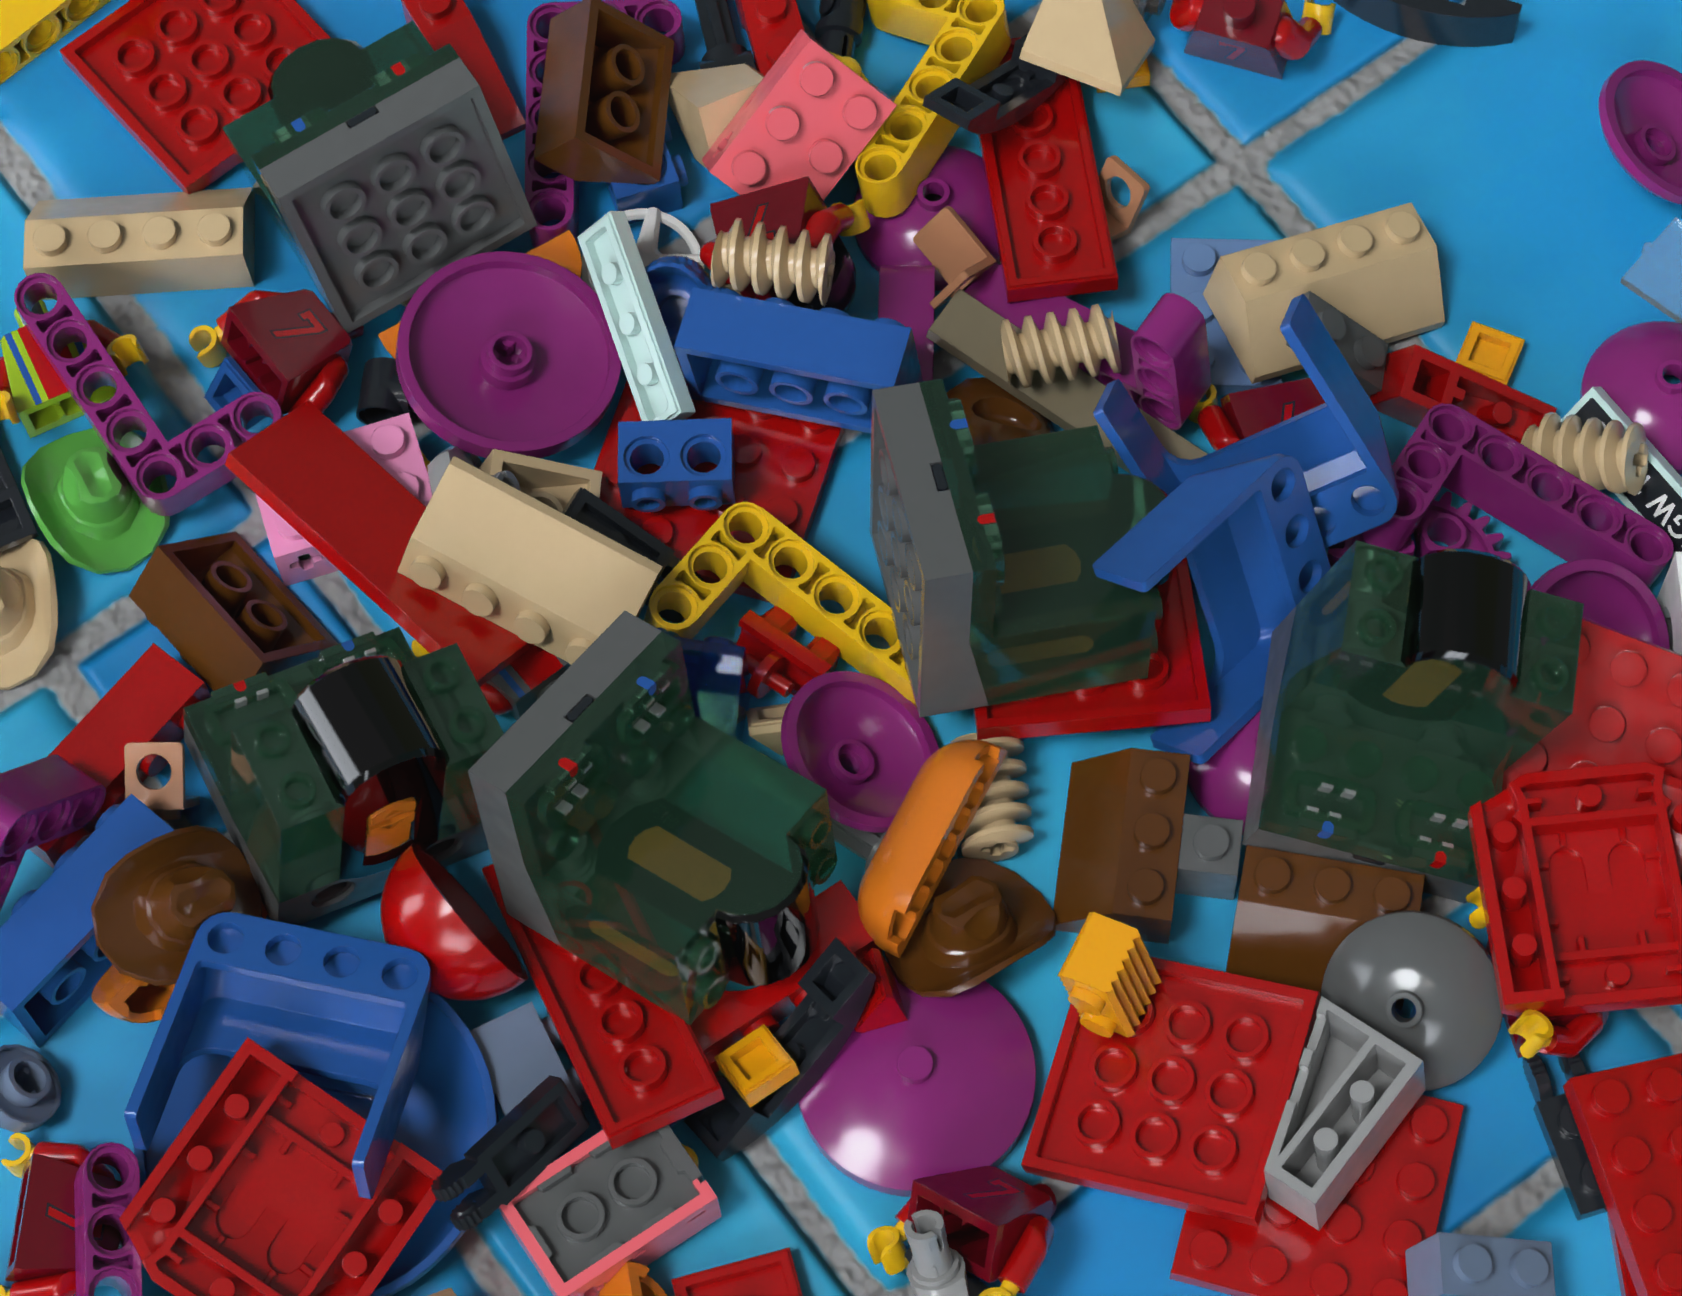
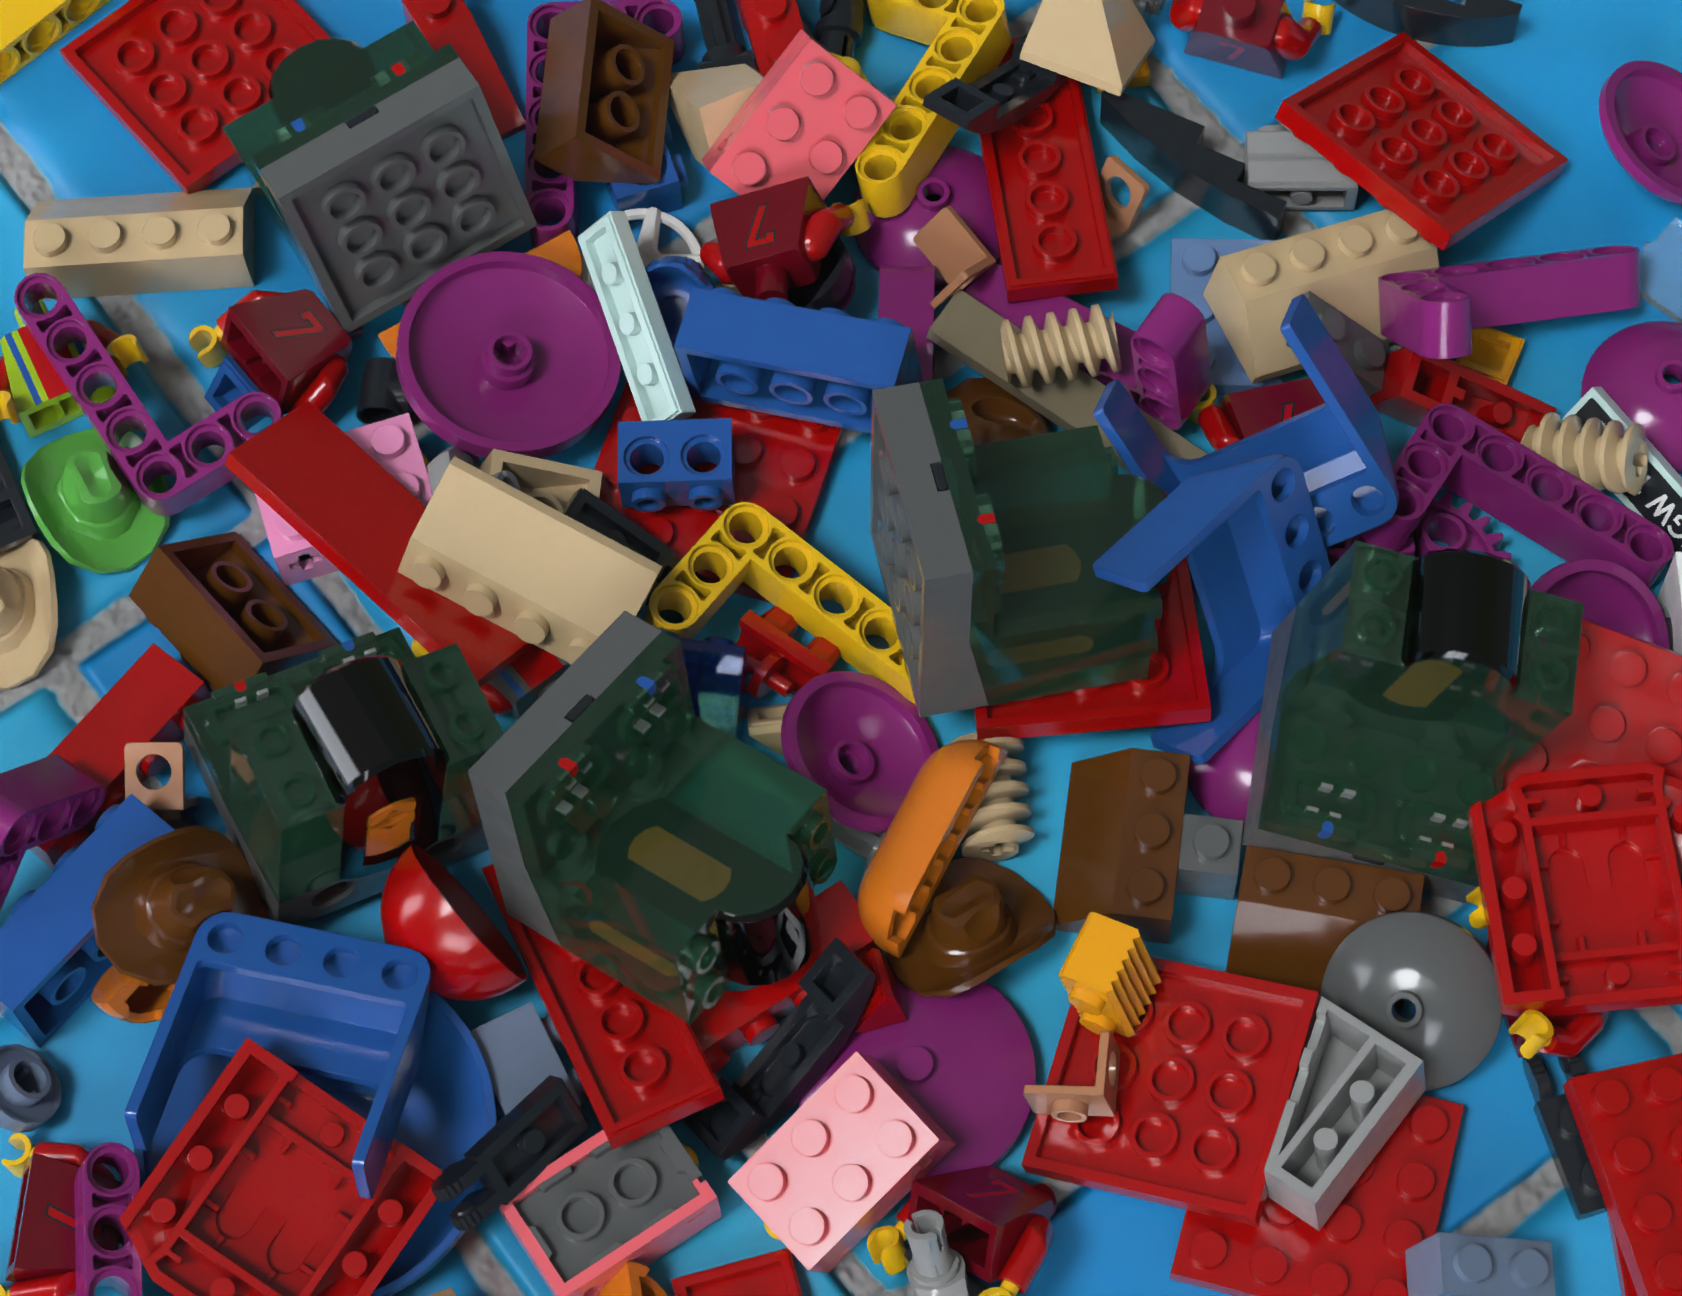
tan piece [711,217,835,307] -> none
light orange tile [714,1024,800,1107] -> none
none -> piece [727,1051,956,1273]
none -> nougat bracket [1023,1030,1120,1123]
none -> black slope [1100,90,1287,240]
none -> light grey brick [1243,125,1359,210]
none -> red plate [1275,32,1568,251]
none -> magenta beam [1378,245,1641,359]

